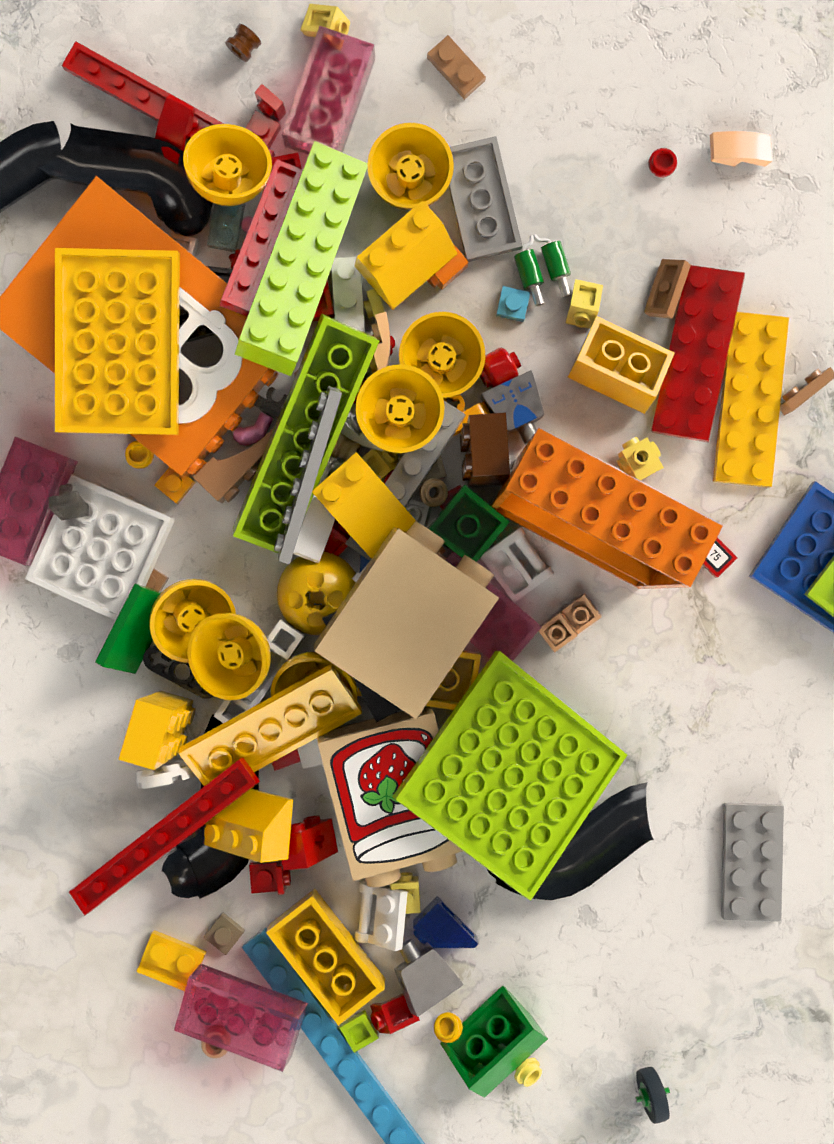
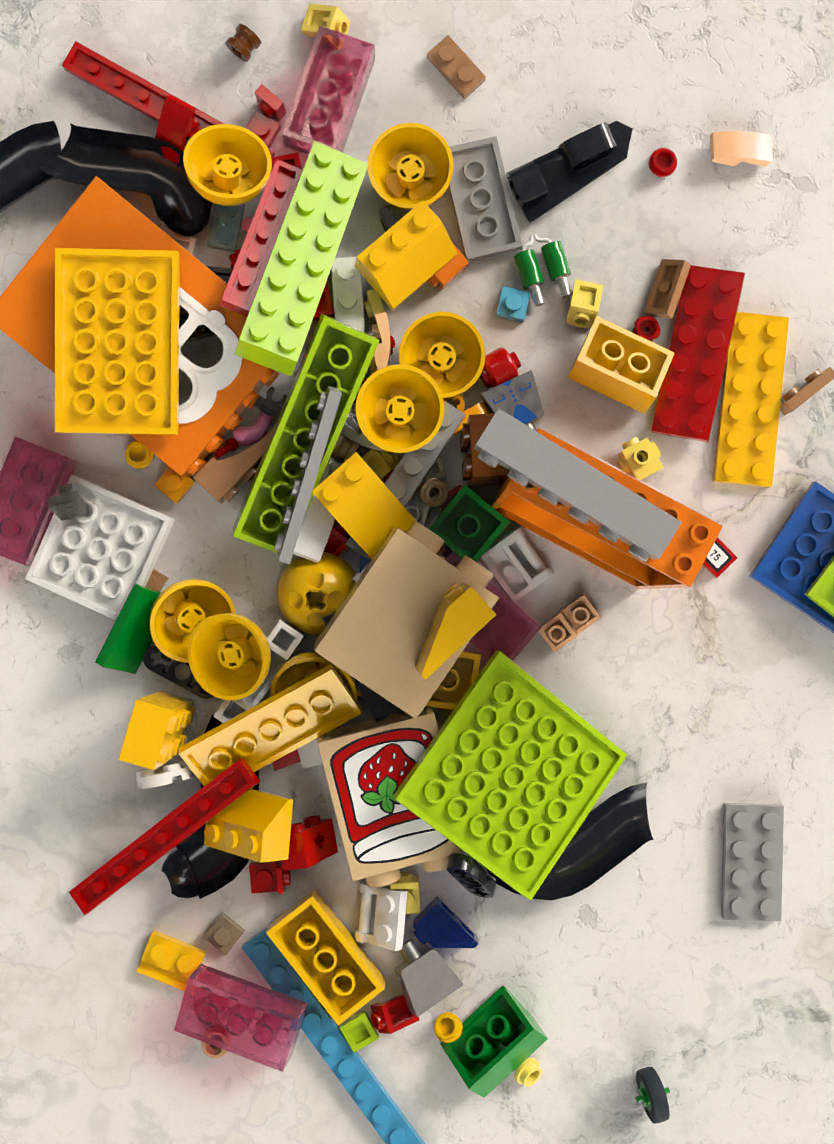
none -> red piece [214,438,239,459]
none -> black tile [379,205,396,232]
none -> yellow slope [415,582,496,680]
none -> black beam [446,853,496,898]
none -> light grey brick [474,408,682,562]
none -> black panel [506,121,633,223]
none -> red plate [632,316,661,342]

